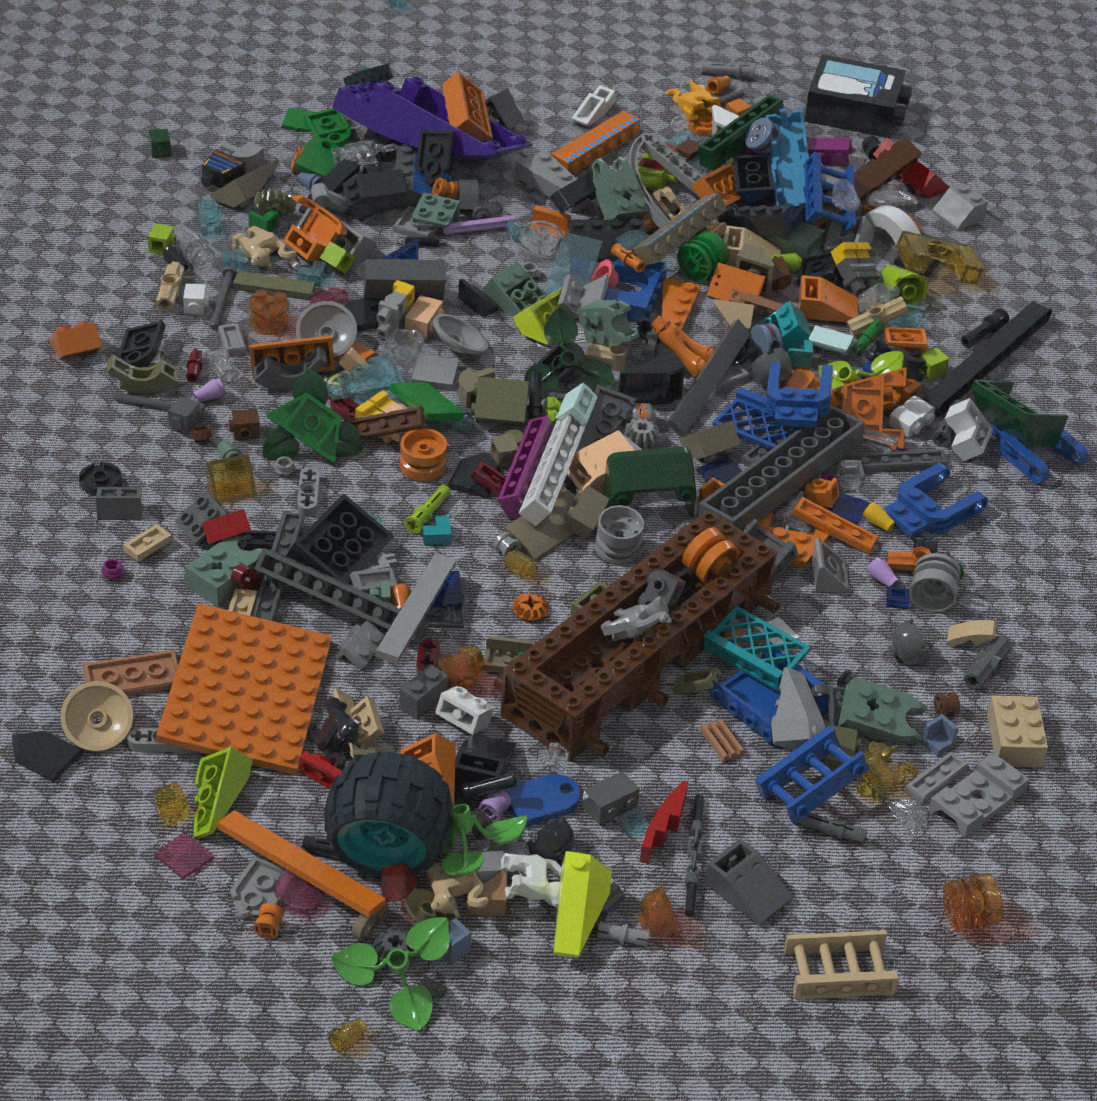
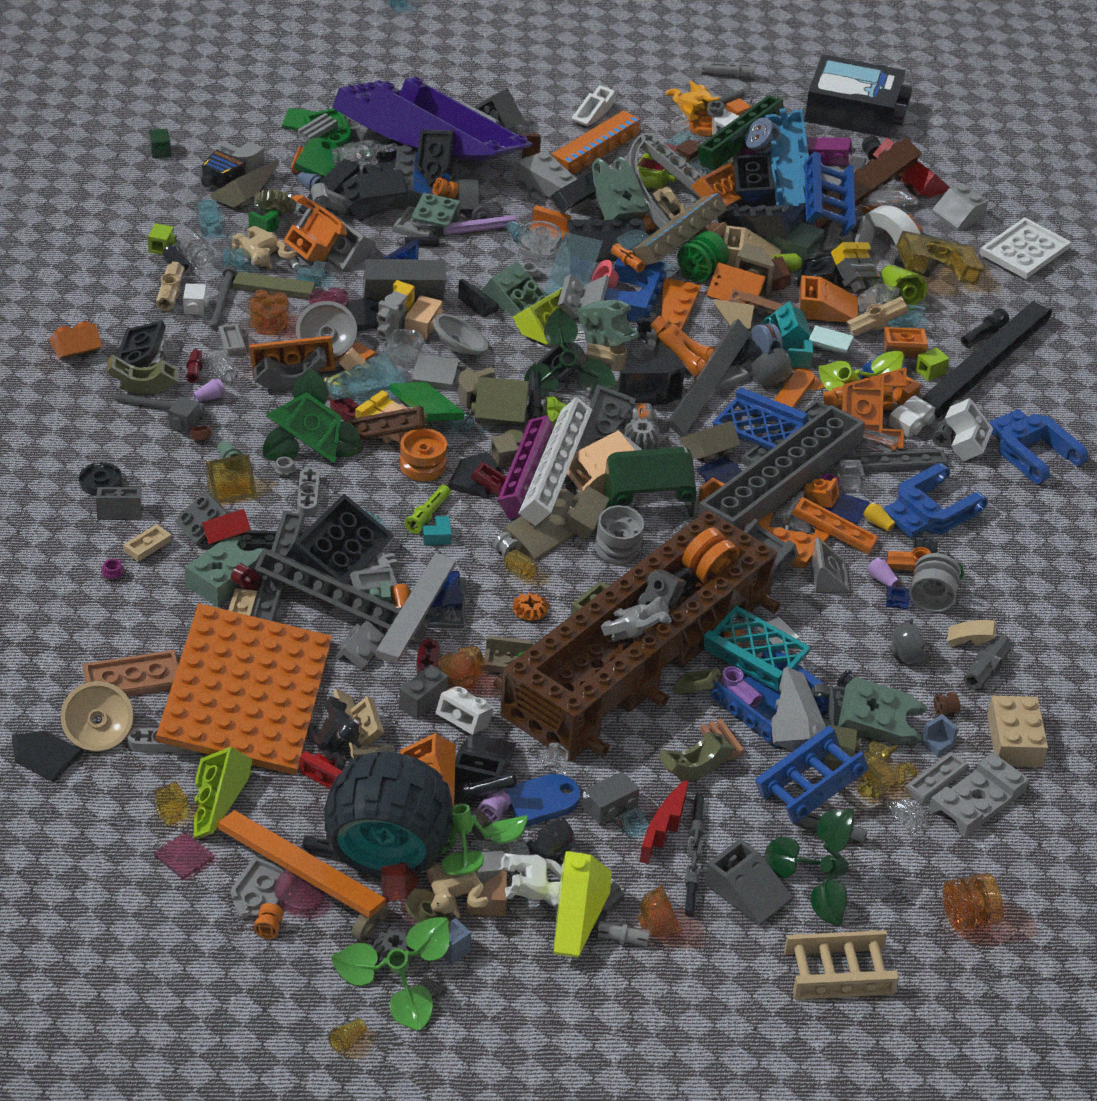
reddish brown brick [228,409,260,441] -> none
lime brick [320,241,356,274] -> none
black wheel [343,64,393,86] -> none
orange slope [442,71,493,141] -> none
light aqua panel [556,383,598,425] -> none
orange cone [707,76,731,95] -> none
blue plate [766,362,833,428] -> none
clear hat [832,179,860,211] -> none
green pin [851,318,886,356] -> none
black animal [867,338,926,382] -> none
dark green windscreen [972,380,1069,448] -> none
none -> light grey tile [298,113,338,141]
none -> reddish brown panel [522,134,541,159]
none -> olive arch [658,732,735,782]
none -> dark grey bush [708,100,724,117]
none -> medium lavender piece [721,667,763,709]
none -> dark green plant [765,809,854,925]
none -> white plate [979,217,1071,279]

